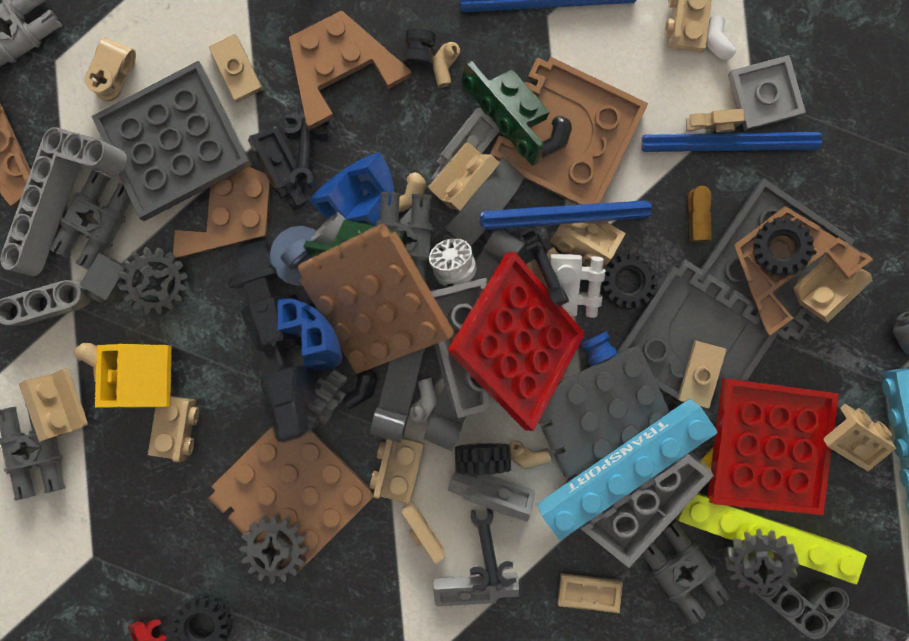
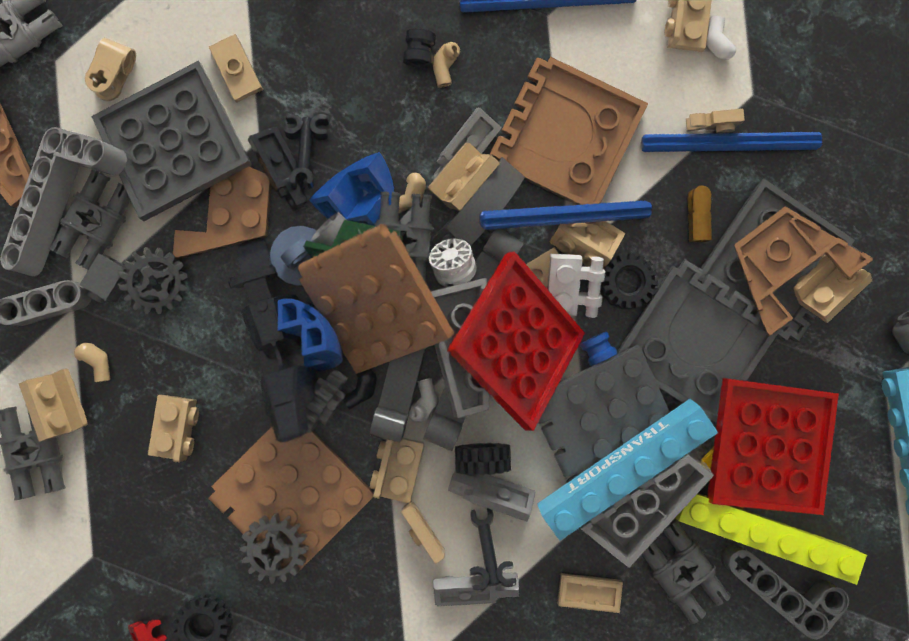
yellow slope [95,344,172,408] -> none
medium nougat wing [289,10,411,130] -> none
dark green bracket [461,61,549,166] -> none
tan arm [509,441,551,469] -> none
black bar [520,227,570,307] -> none
black arm [541,116,572,158] -> none
tan plate [677,340,727,408] -> none
dark grey gear [725,529,799,595] -> none
light grey plate [728,55,806,131] -> none
black tyre [753,217,814,278] -> none
tan bracket [823,404,896,471] -> none

